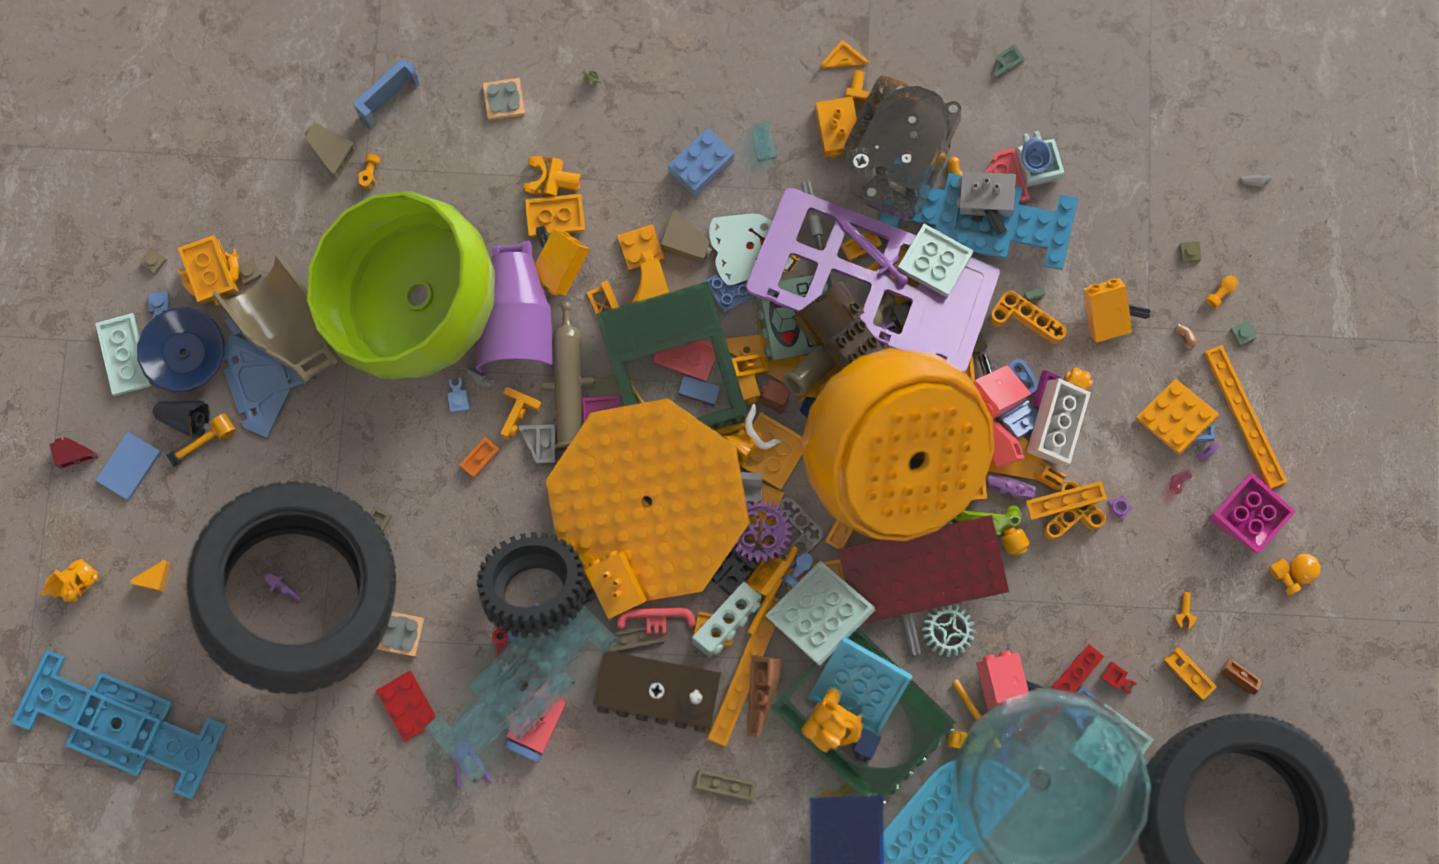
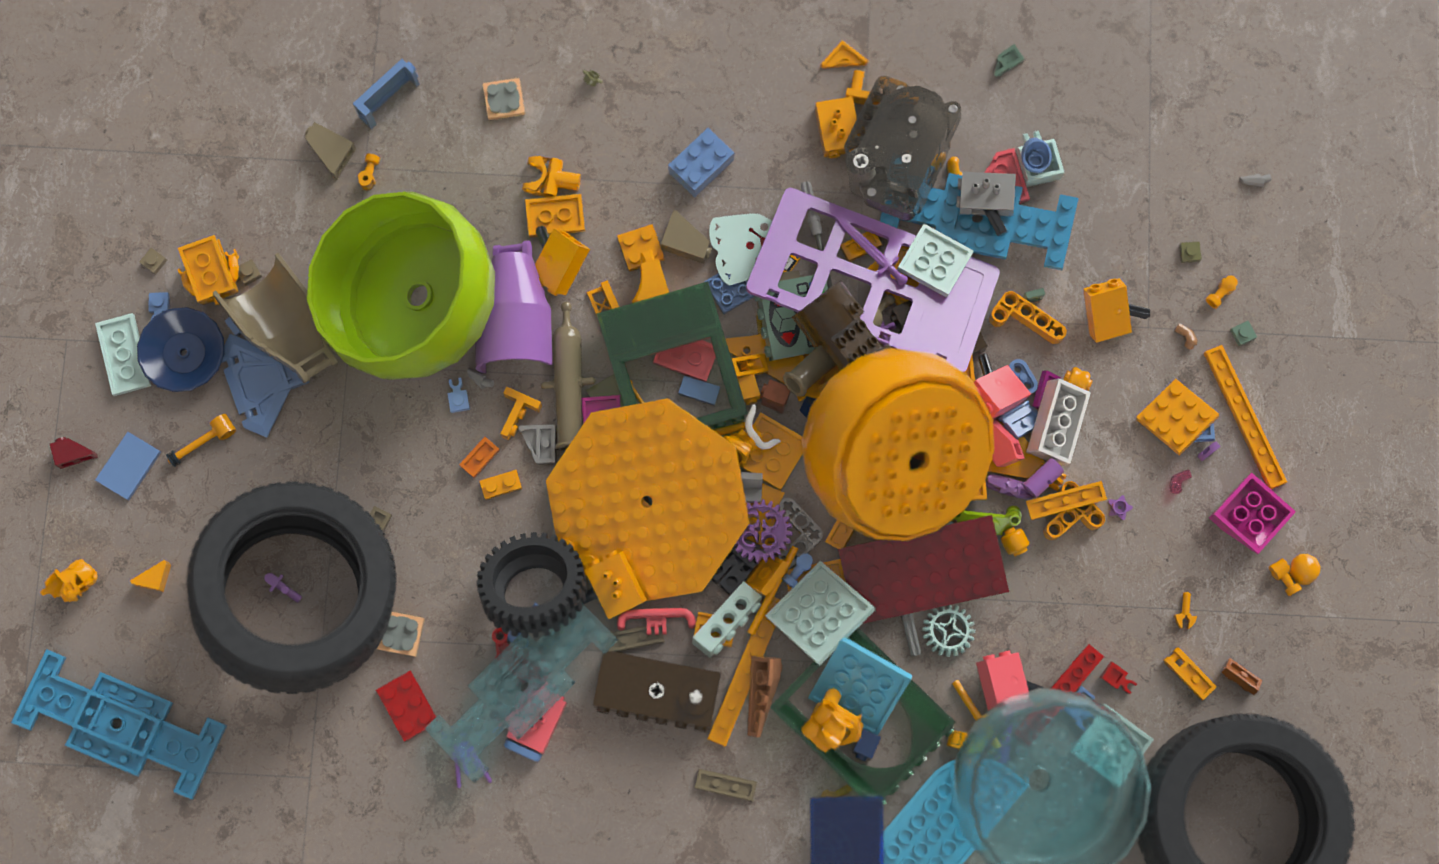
black cone [153,400,210,439] -> none
clear light blue plate [750,122,776,162] -> none
none -> light orange plate [480,470,522,500]
none -> medium lavender pin [1023,458,1064,498]

